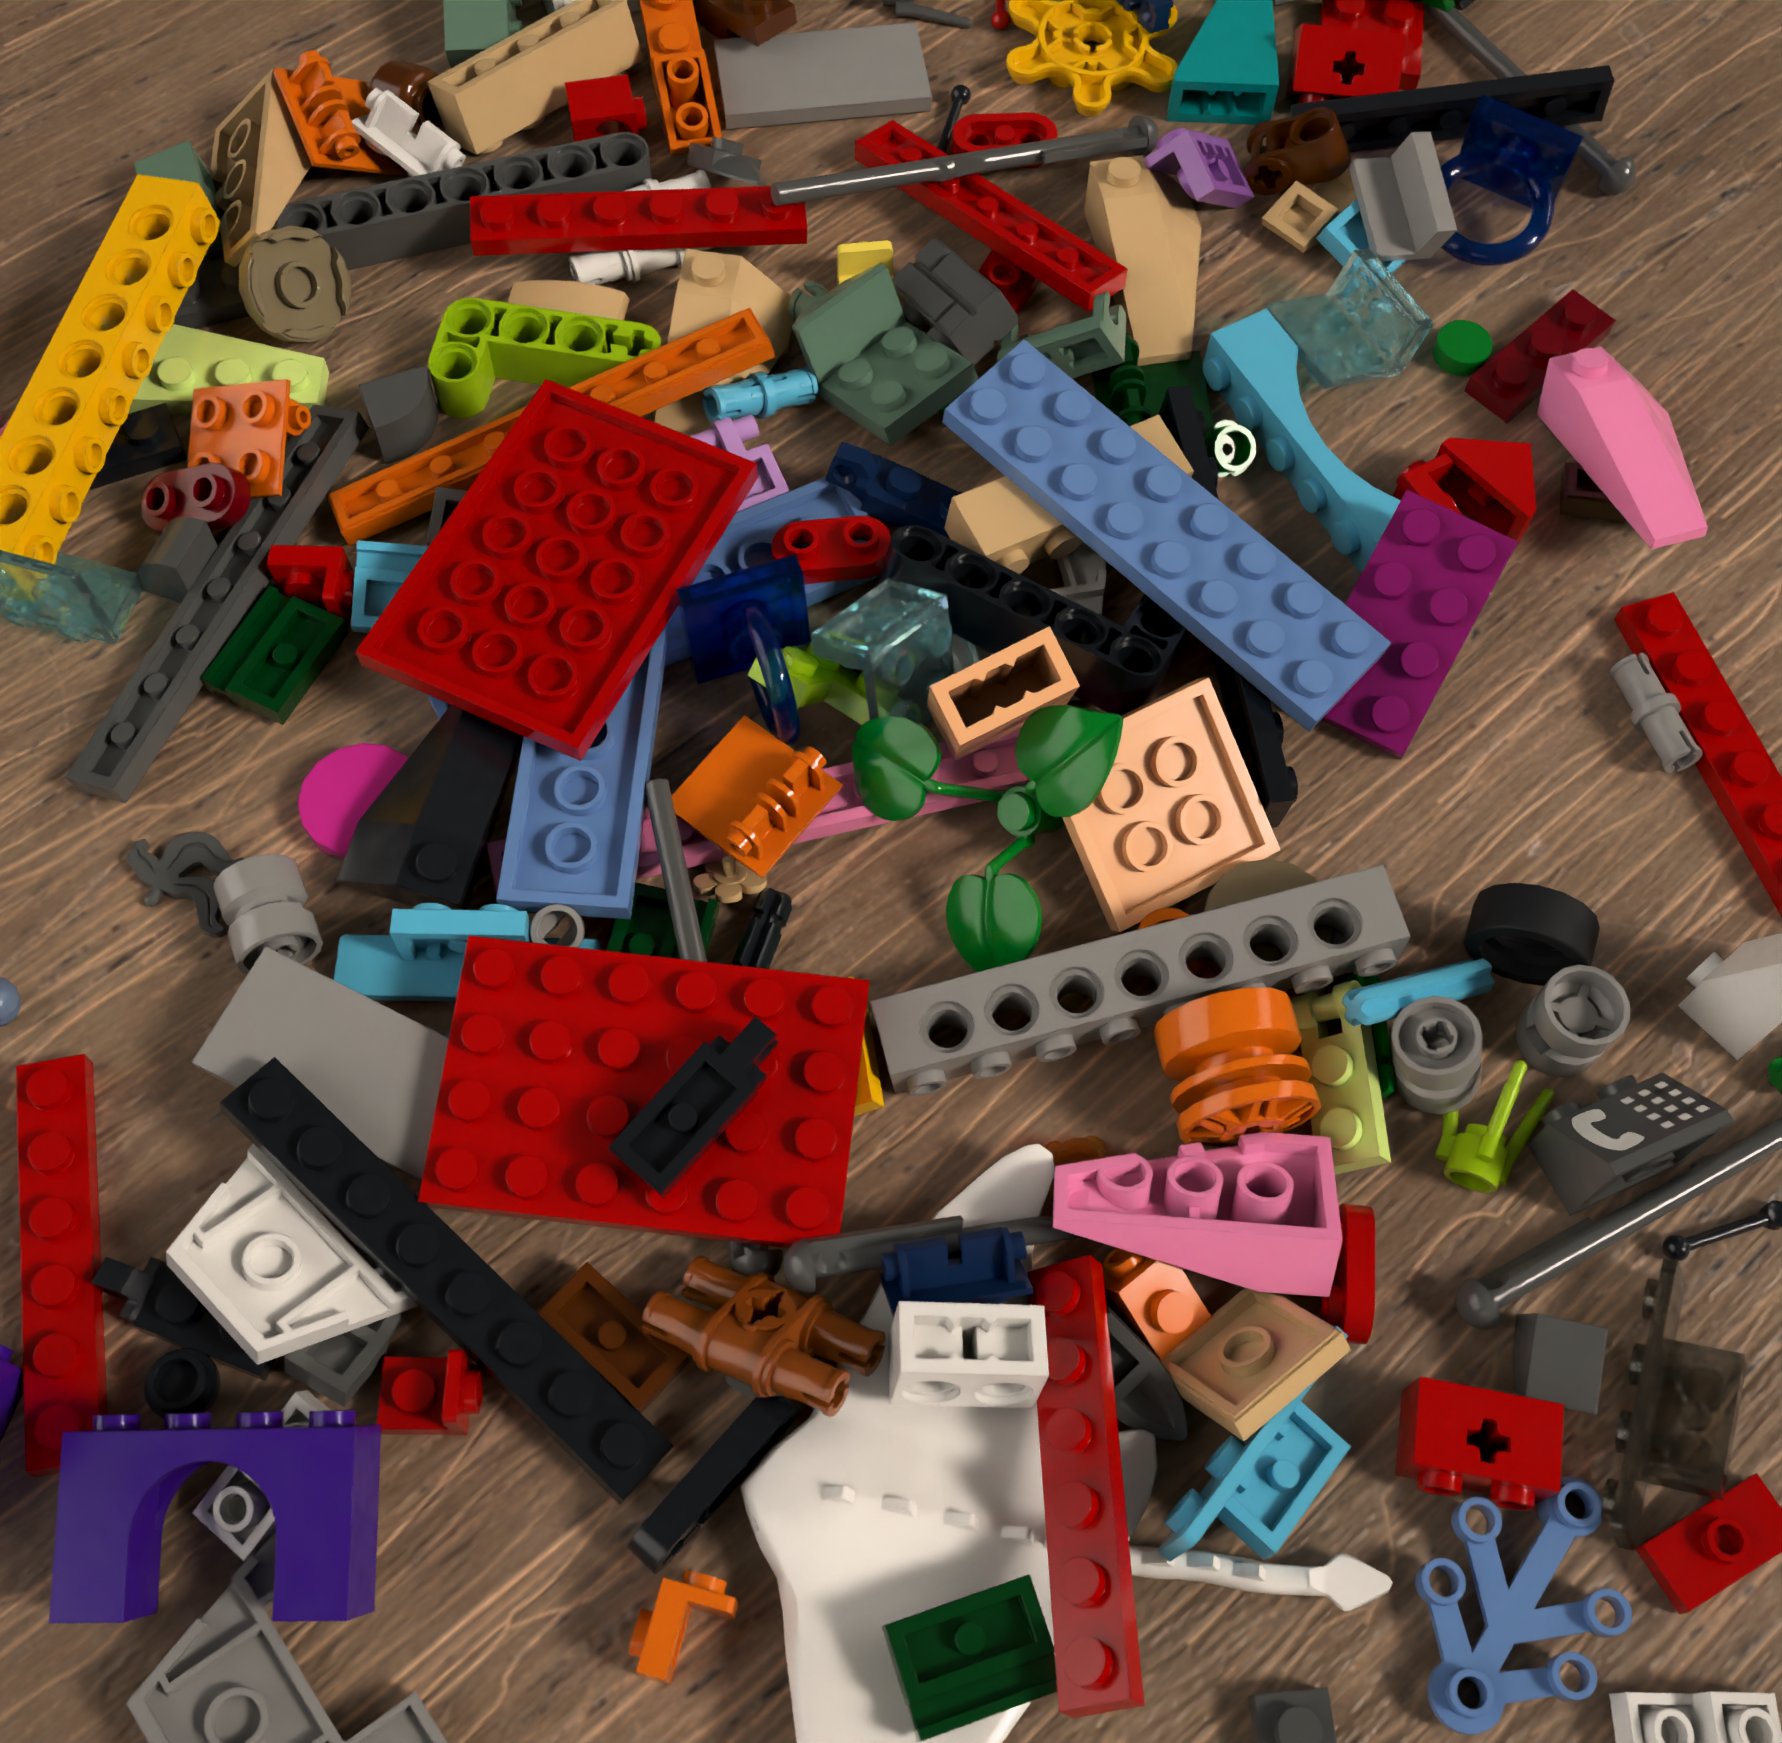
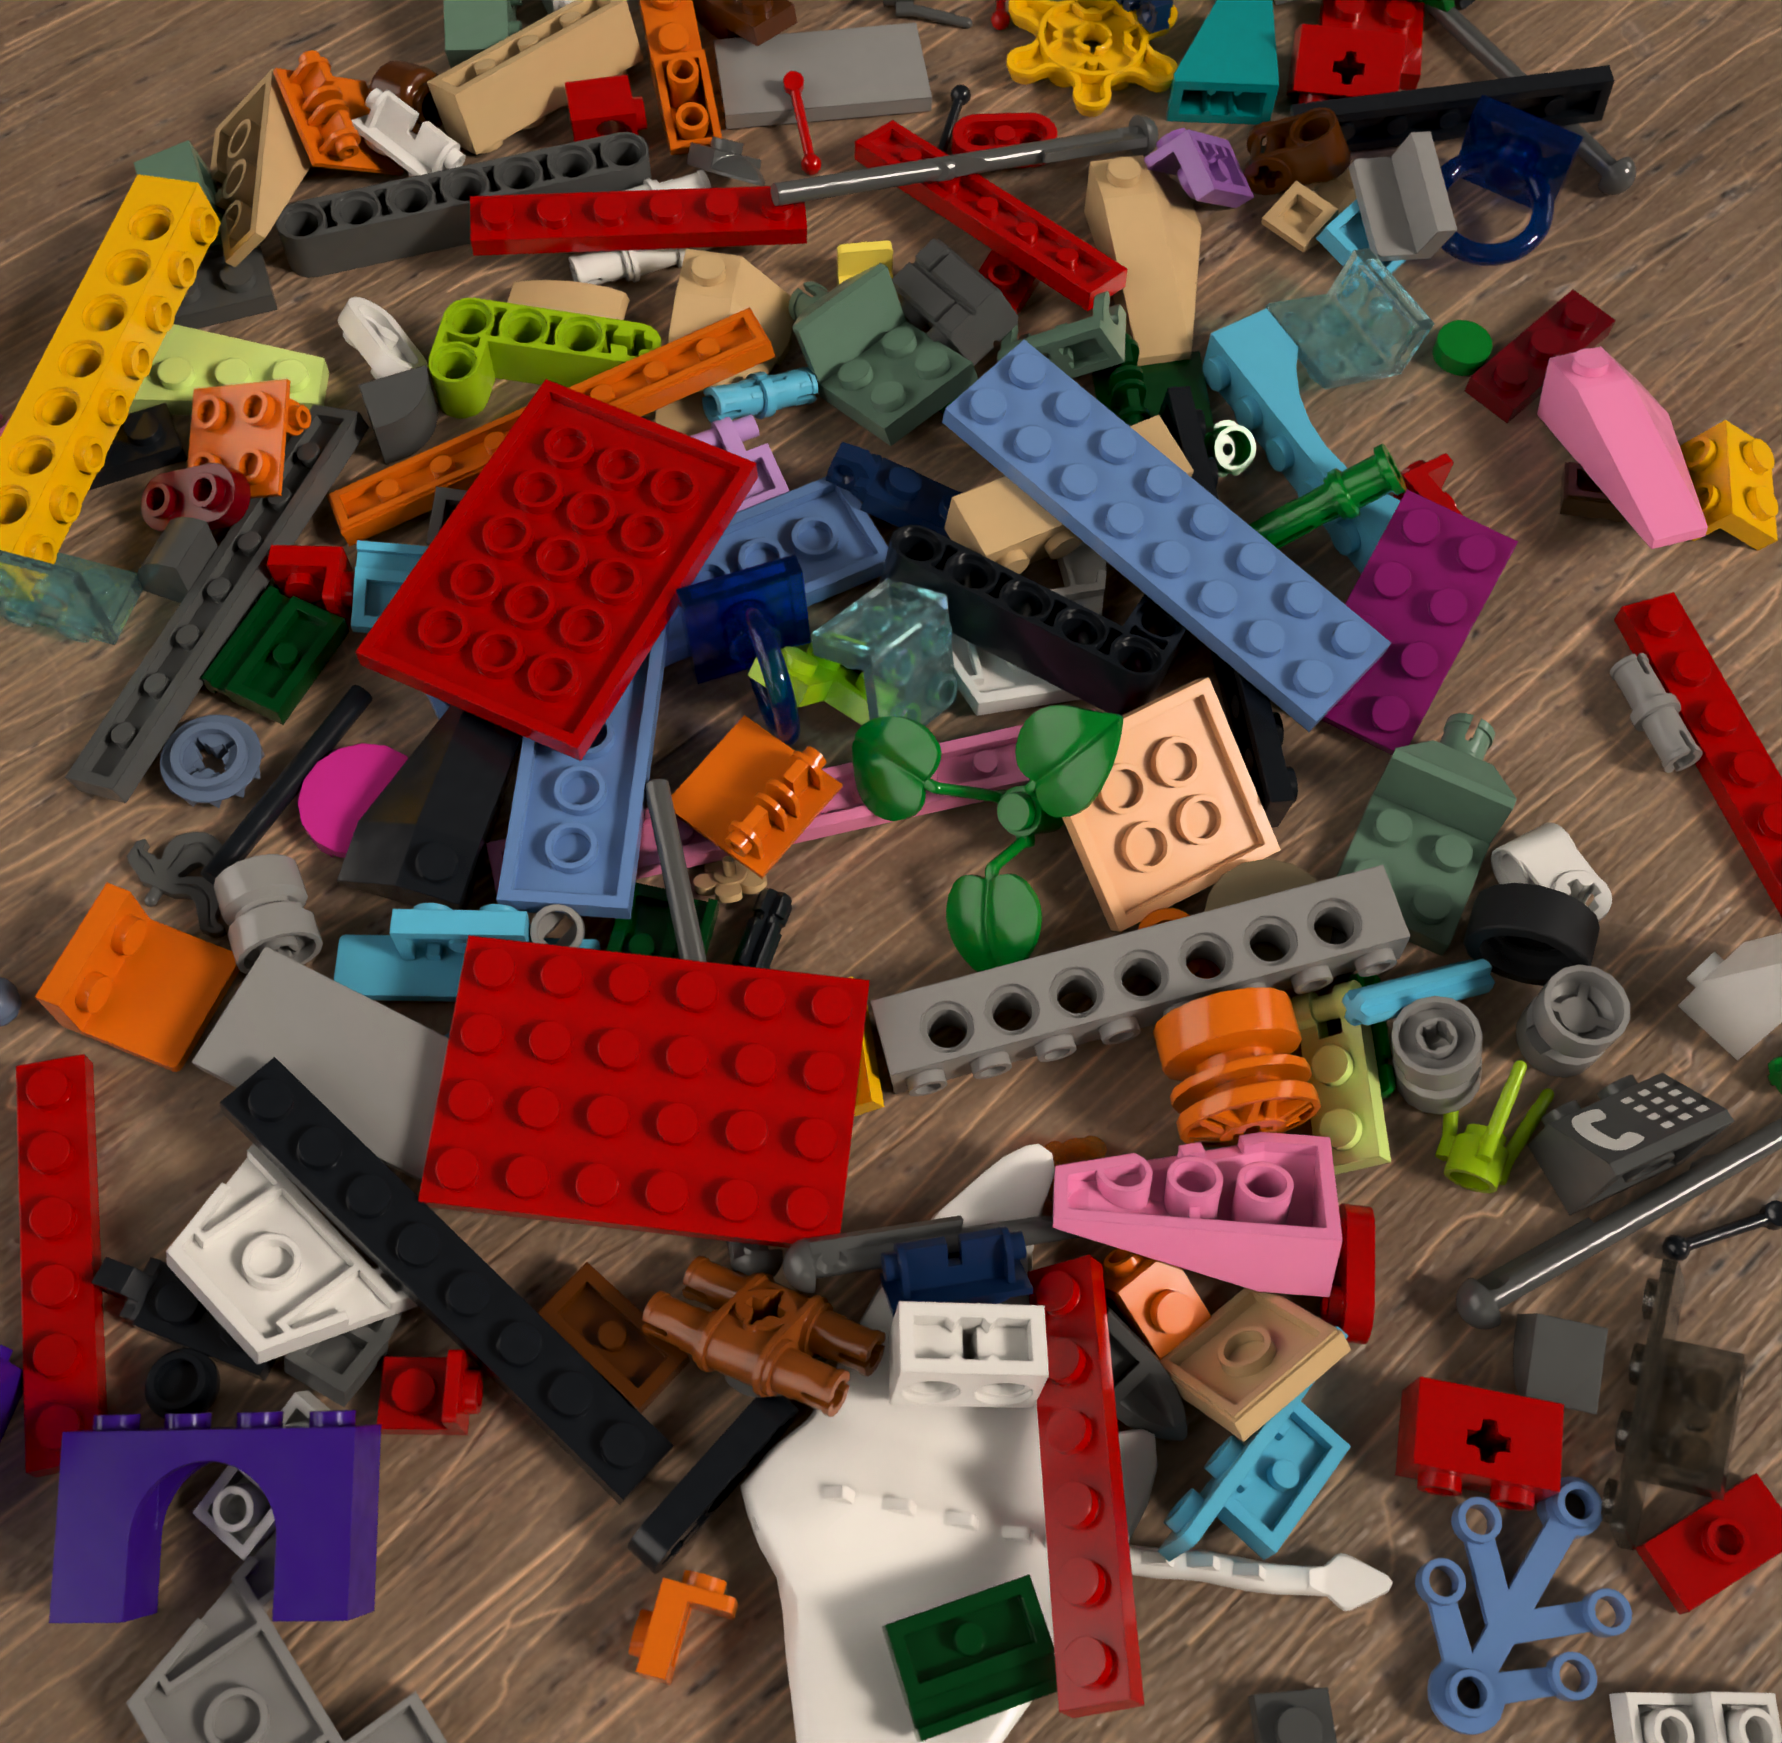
dark tan tile [239,225,351,343] -> none
black hinge [609,1016,778,1199] -> none
red plate [772,516,891,584] -> none
light nougat brick [927,626,1080,761] -> none
red slope [1435,437,1536,546] -> none
none -> orange bracket [35,882,240,1072]
none -> sand blue gear [160,715,265,808]
none -> black bar [201,685,373,885]
none -> white plate [338,297,428,379]
none -> red hinge [783,71,822,175]
none -> green pin [1248,443,1407,549]
none -> sand green plate [1336,713,1517,956]
none -> white piece [1491,822,1612,922]
none -> yellow bracket [1680,420,1779,551]

